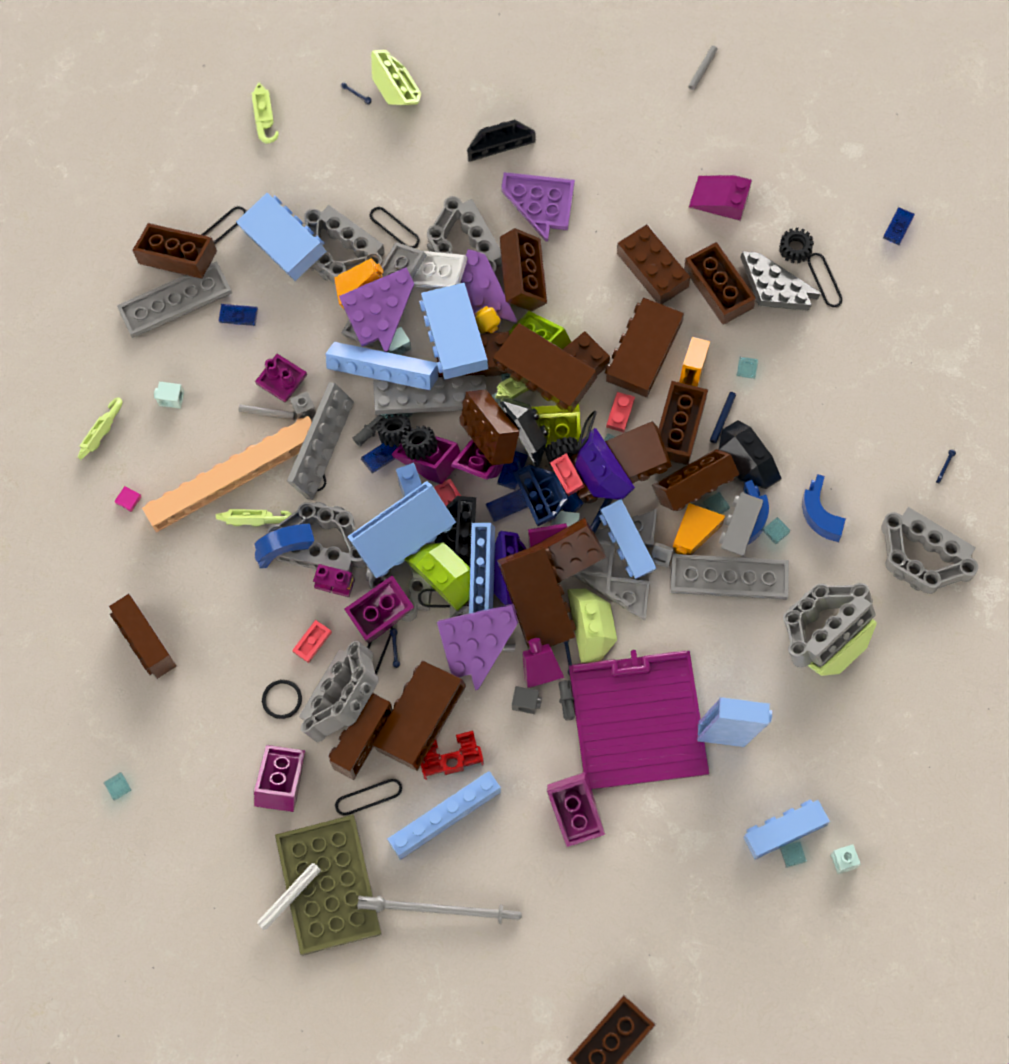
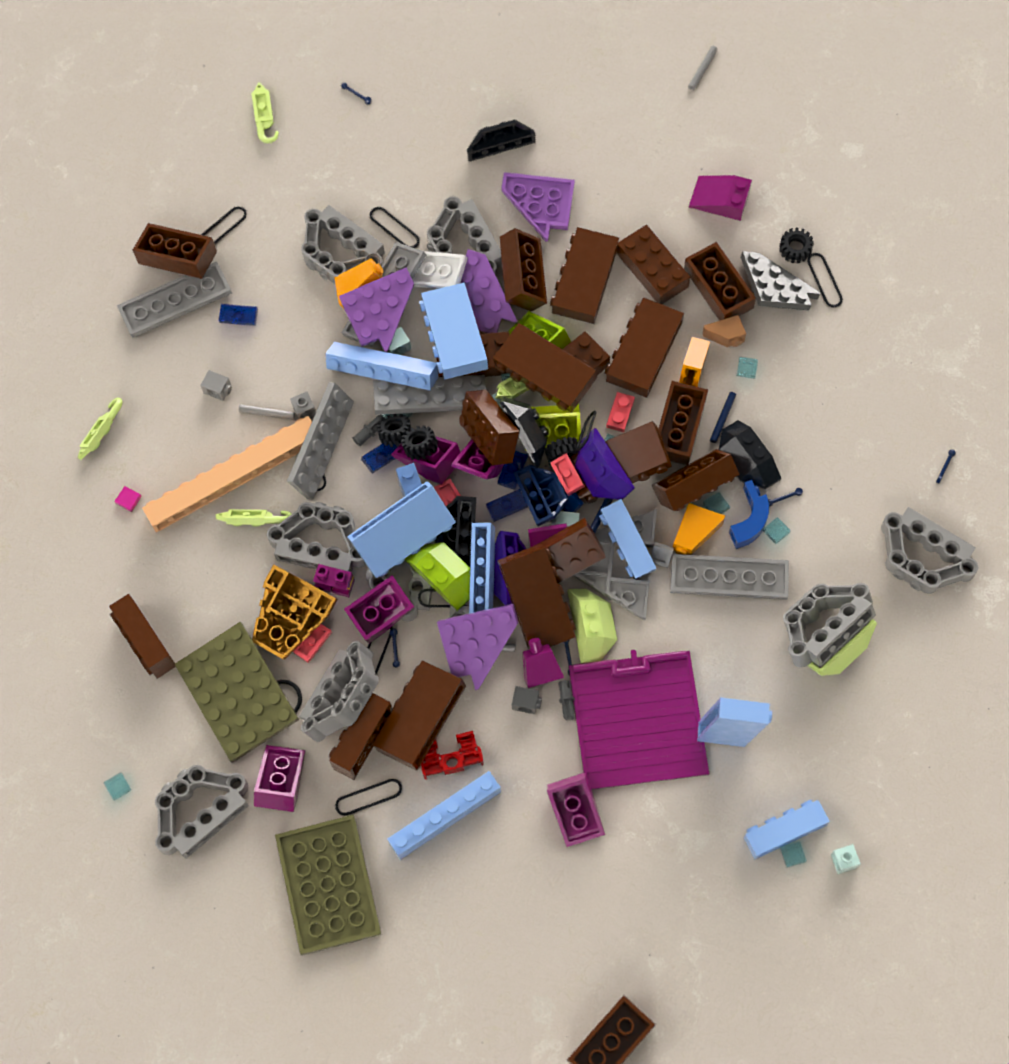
light aqua brick [154,382,184,409] -> none
light blue brick [236,193,327,281] -> none
blue arch [254,523,315,568] -> none
magenta plate [255,354,307,403] -> none
white axle [257,863,321,930] -> none
light grey bar [358,896,522,924] -> none
yellowish green wedge [371,50,421,105] -> none
yellow head [474,306,501,333] -> none
light grey wedge [719,492,763,556] -> none
blue arch [802,474,846,542] -> none
clear blue plate [883,207,915,246] -> none
none -> light grey brick [155,765,249,859]
none -> olive plate [175,622,300,763]
none -> light grey brick [200,370,232,401]
none -> pearl gold wedge [252,564,338,660]
none -> reddish brown brick [550,227,619,324]
none -> medium nougat slope [702,315,746,347]
none -> dark blue hinge [768,488,803,507]

